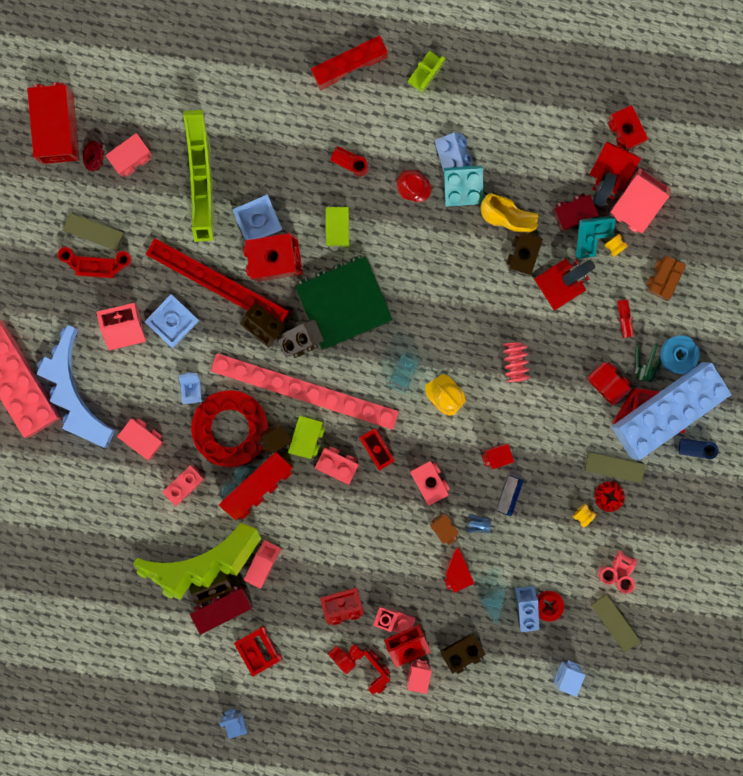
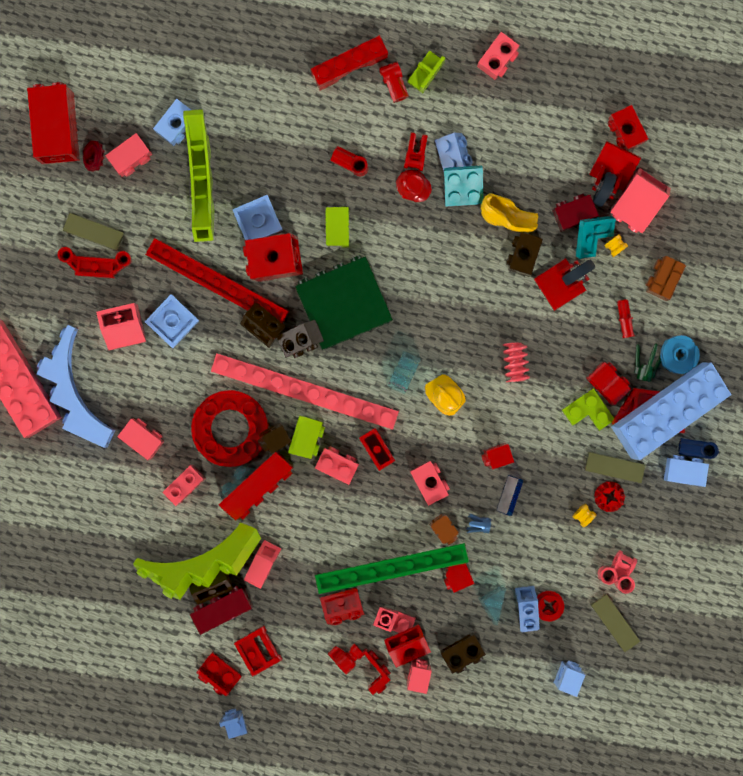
light blue bracket [179,372,202,404] -> none
none -> light blue brick [153,99,191,146]
none -> red bracket [196,652,243,697]
none -> green plate [315,543,469,594]
none -> red piece [379,61,409,103]
none -> red piece [404,132,428,171]
none -> coral brick [477,32,520,80]
none -> lime plate [562,388,614,431]
none -> light blue brick [664,455,709,487]

